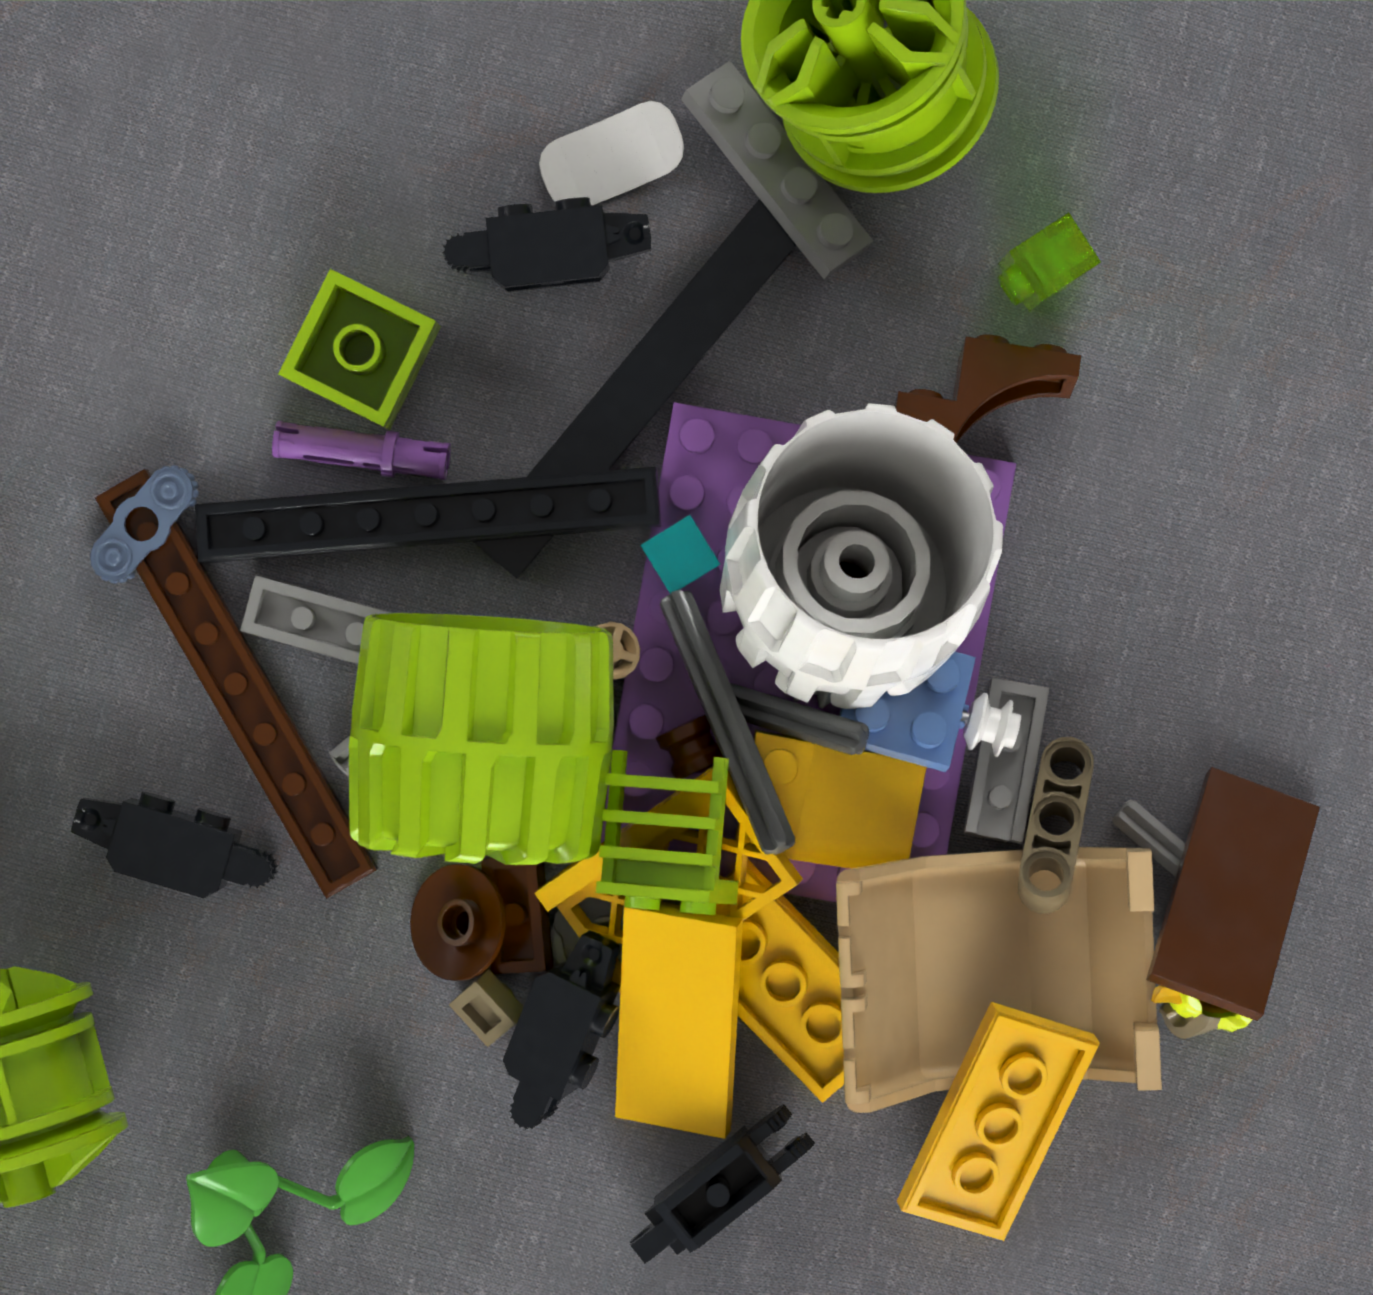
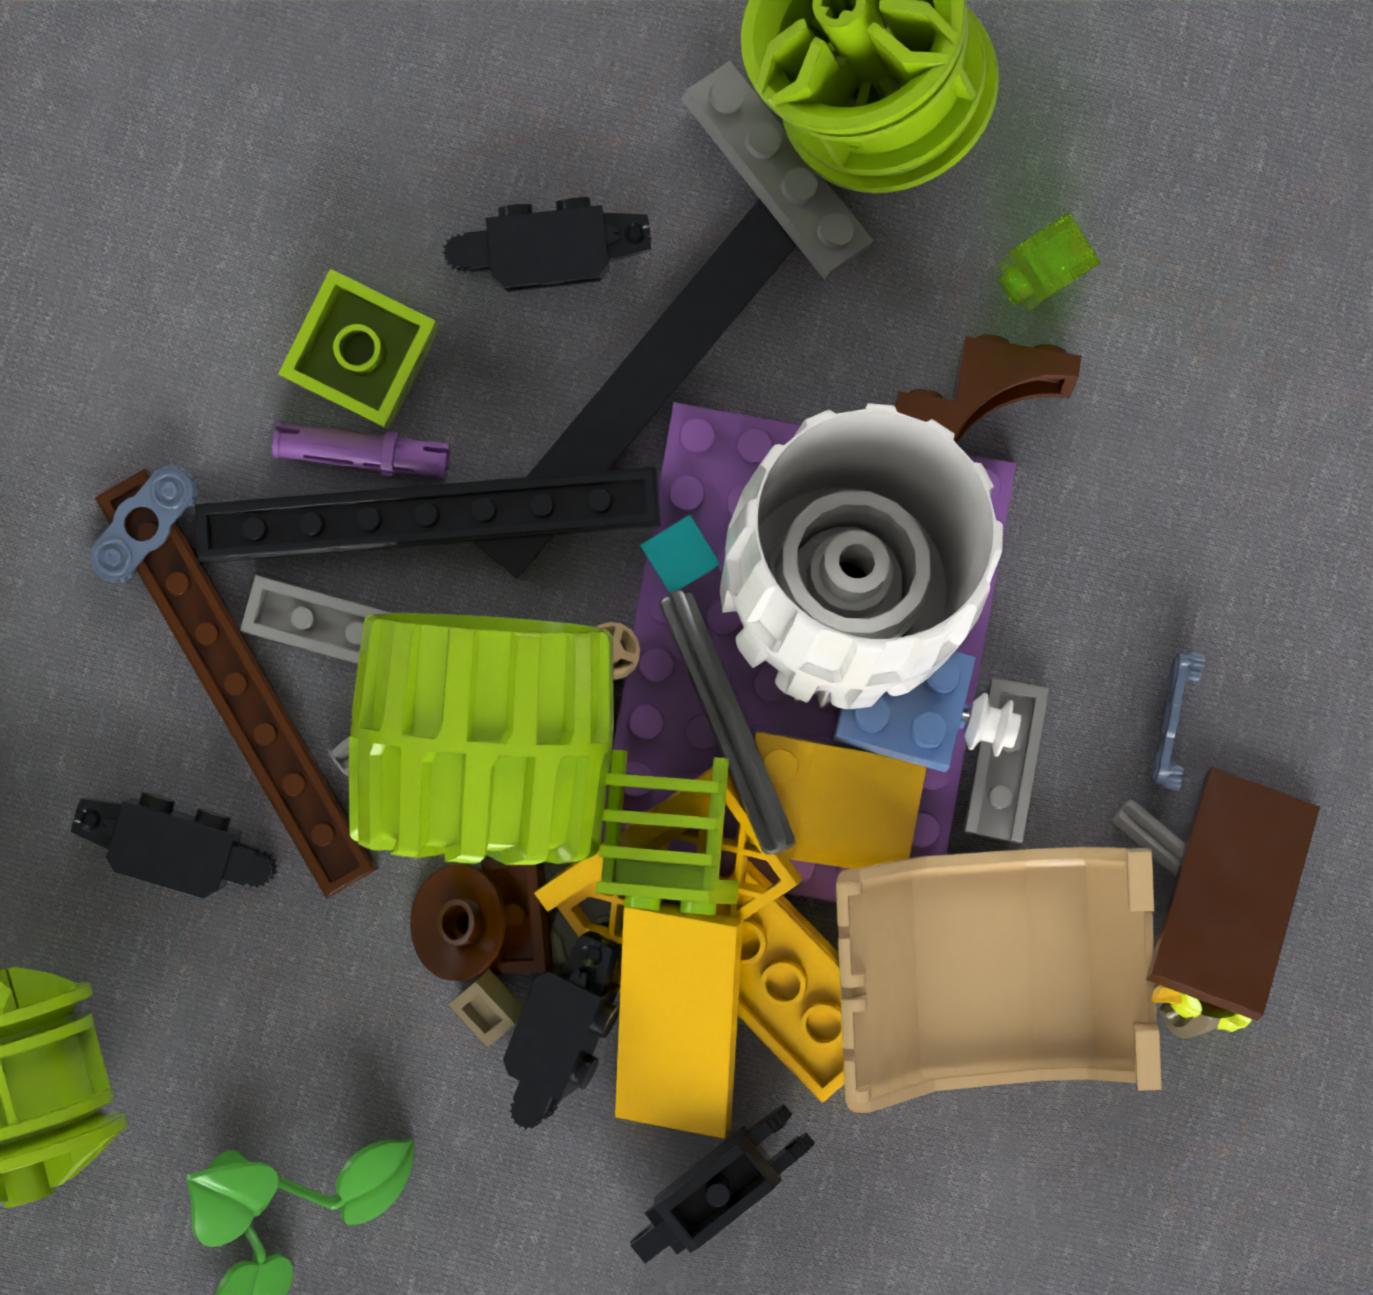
white sticker [539,101,684,206] -> none
reddish brown wheel [656,714,723,779] -> none
dark grey axle [730,683,869,755] -> none
yellow tile [897,1002,1100,1241] -> none
dark tan beam [1018,737,1094,913] -> none
none -> sand blue piece [1151,652,1206,791]

